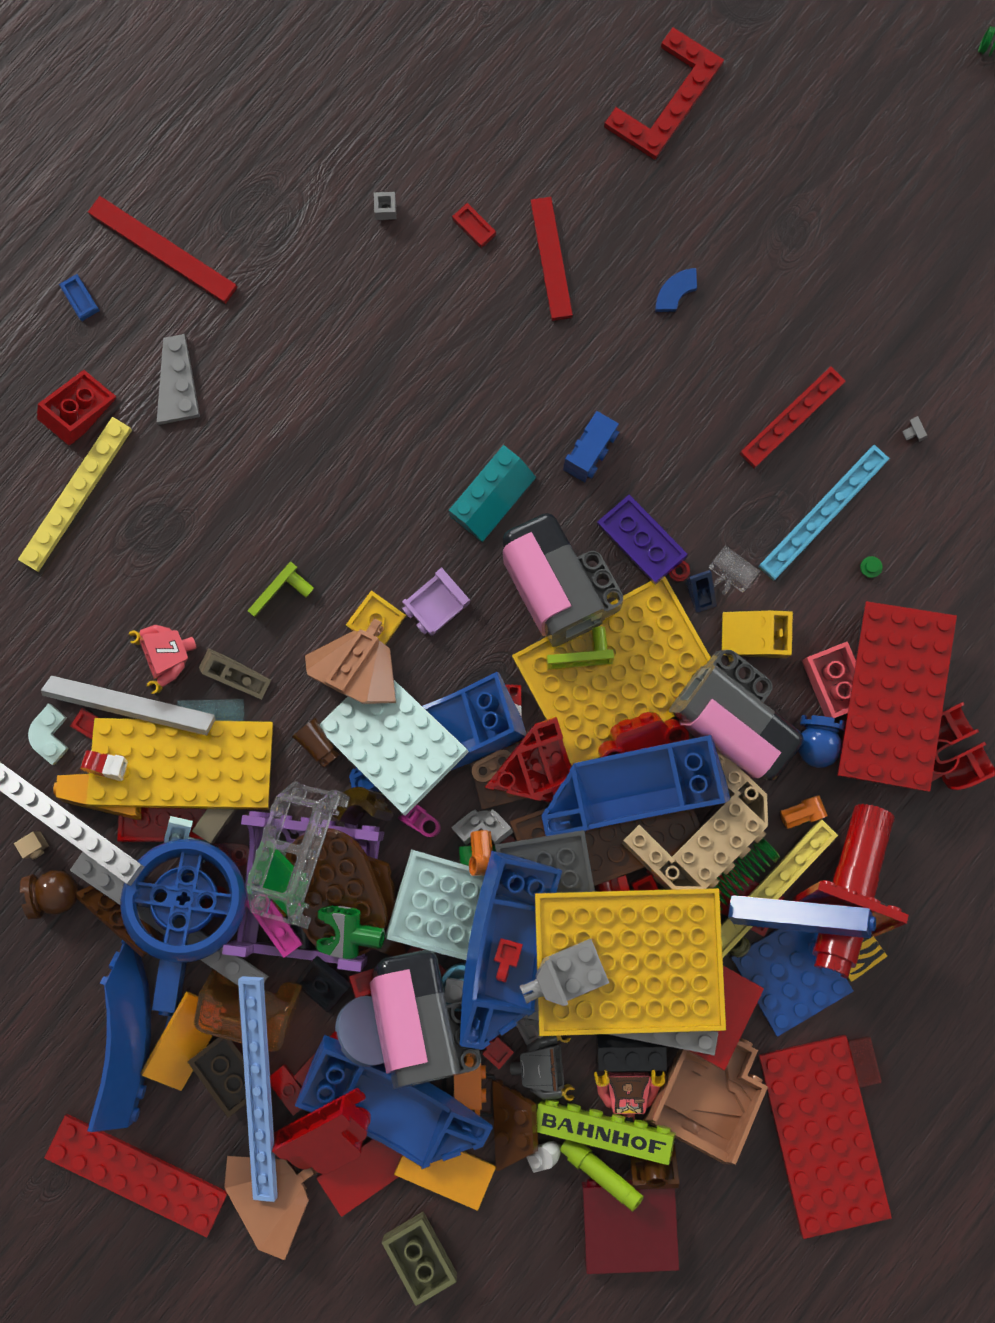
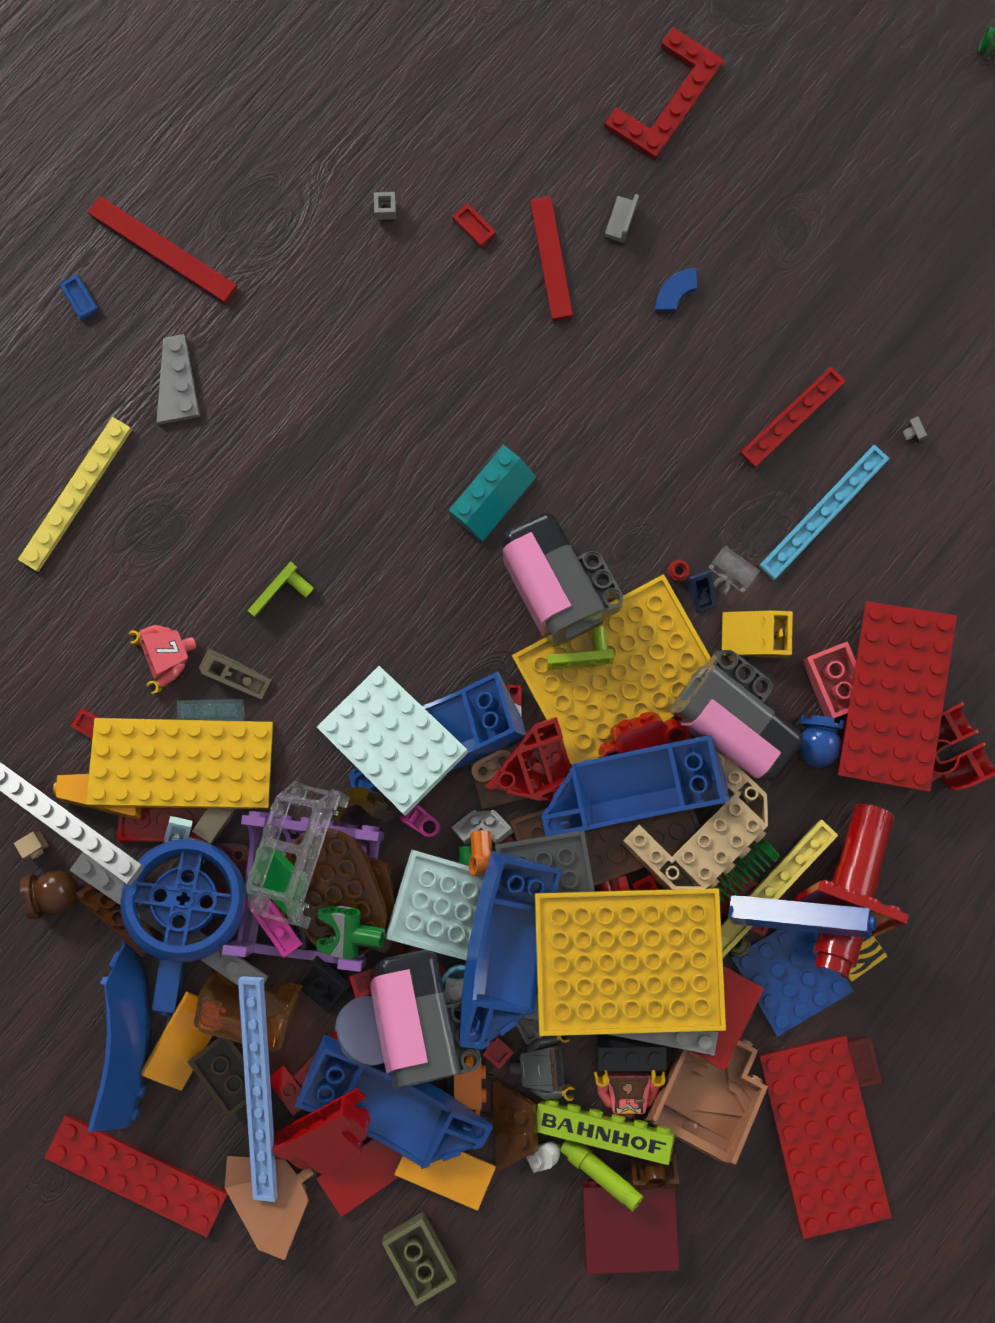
light aqua plate [28,703,69,765] -> none
red slope [37,370,116,446] -> none
tile [41,675,215,736] -> none
leg [80,750,128,781] -> none
reddish brown plant [292,718,340,768] -> none
nougat panel [305,618,396,704] -> none
yellow tile [346,590,407,645] -> none
lavender panel [402,567,470,636] -> none
red plate [494,938,523,983] -> none
light grey plate [520,938,609,1006] -> none
blue wedge [563,411,619,483] -> none
dark purple plate [597,495,688,585] -> none
orange piece [779,795,828,829] -> none
green plate [860,556,882,578] -> none
none -> light grey panel [604,194,639,243]

